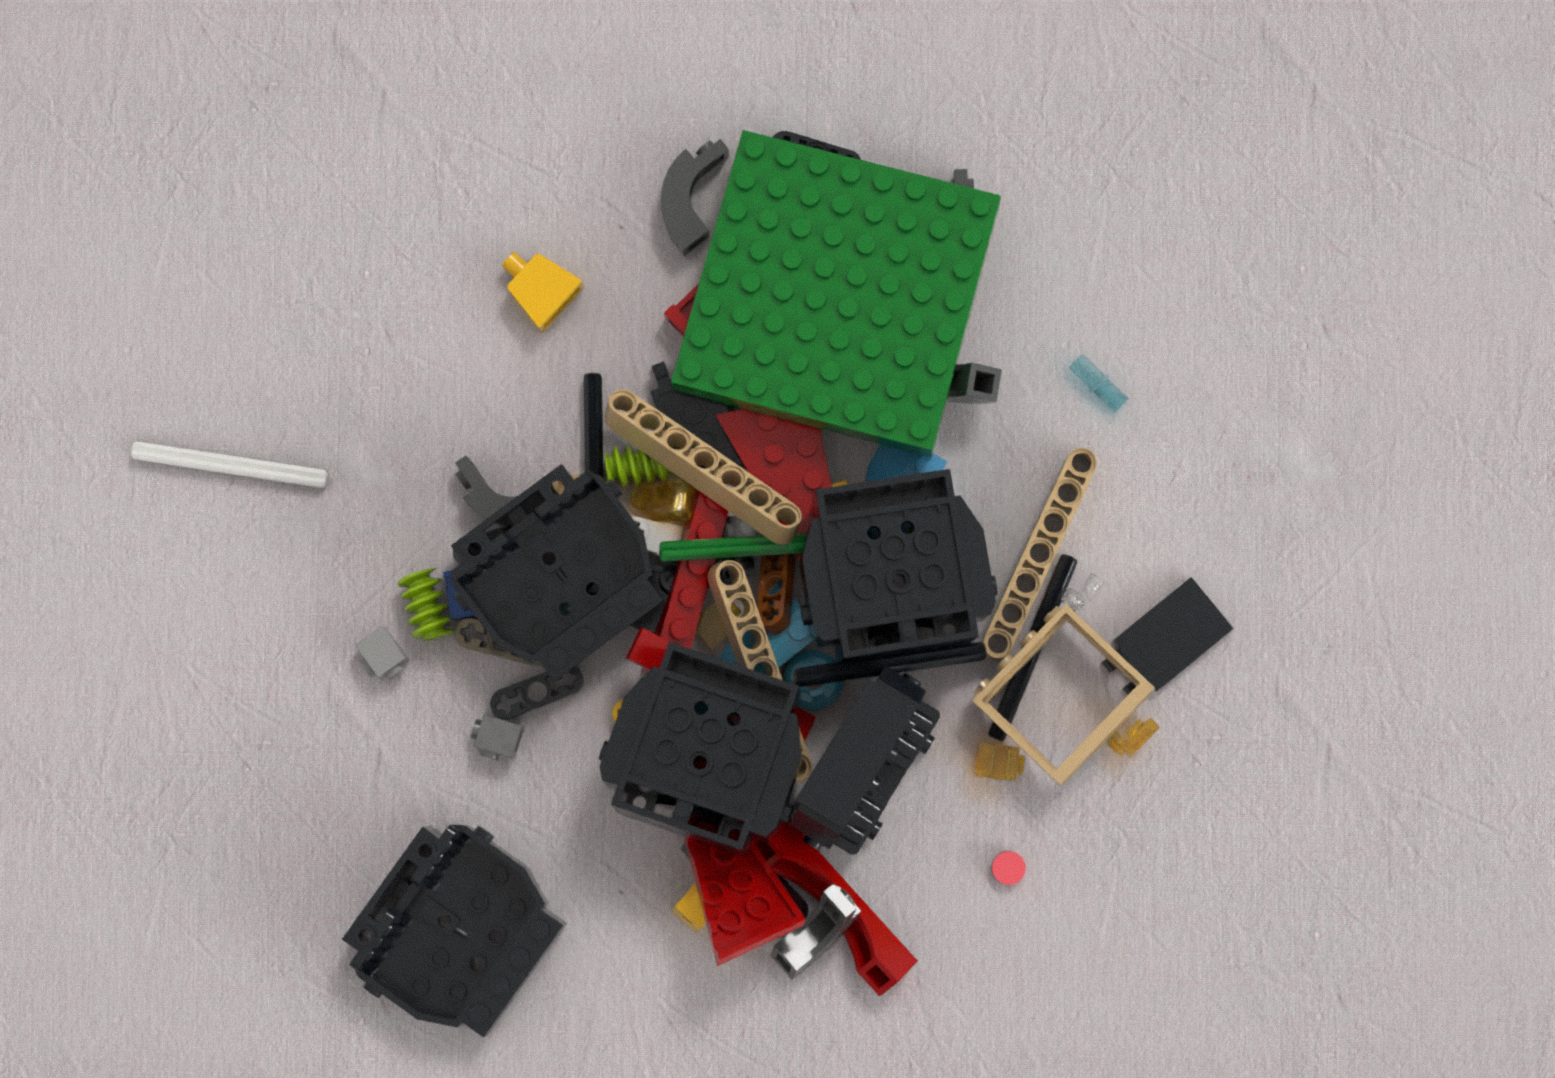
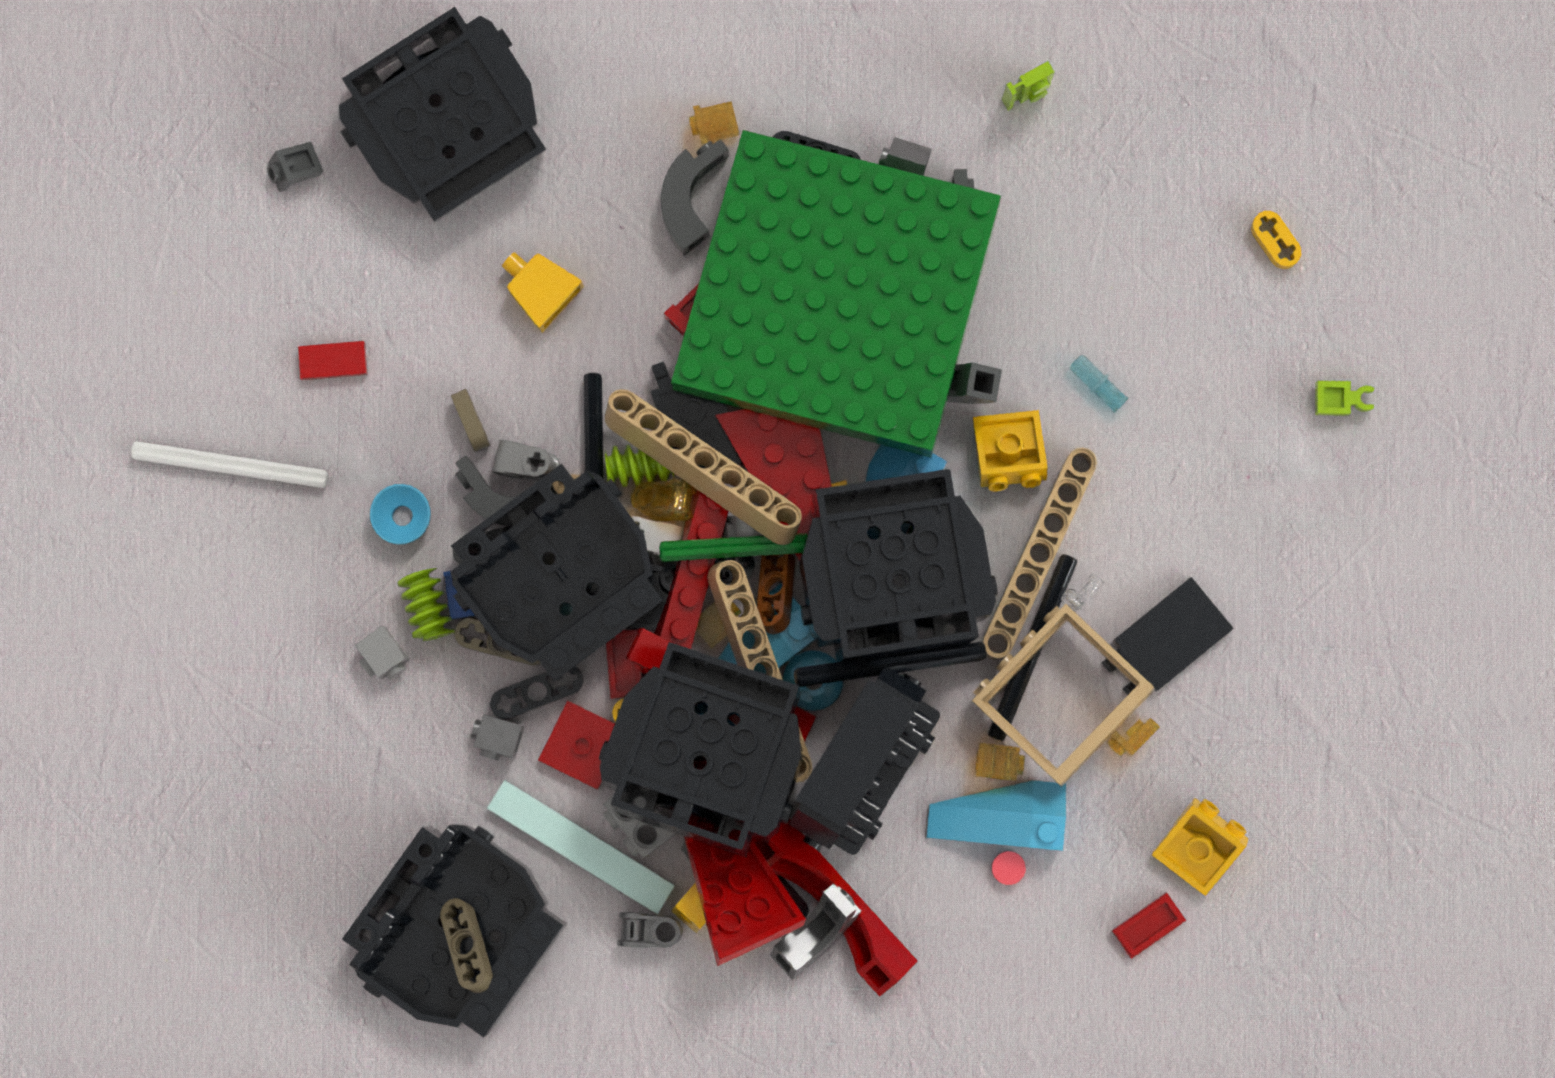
none -> dark grey bracket [267,142,323,192]
none -> red tile [298,341,368,380]
none -> black piece [339,7,546,223]
none -> medium azure piece [370,484,431,545]
none -> dark tan beam [440,898,493,993]
none -> dark tan beam [451,389,491,452]
none -> light aqua tile [487,780,675,914]
none -> light grey piece [493,440,560,481]
none -> red plate [538,700,615,790]
none -> light grey brick [603,797,676,858]
none -> red tile [606,629,643,699]
none -> flat silver piece [617,912,683,948]
none -> clear yellow bracket [688,101,739,144]
none -> flat silver brick [878,137,932,176]
none -> medium azure wedge [926,780,1066,851]
none -> yellow plate [973,410,1048,492]
none -> lime plate [1002,61,1055,110]
none -> red tile [1111,892,1186,959]
none -> yellow plate [1152,798,1249,896]
none -> yellow beam [1251,211,1302,269]
none -> lime plate [1315,381,1374,416]

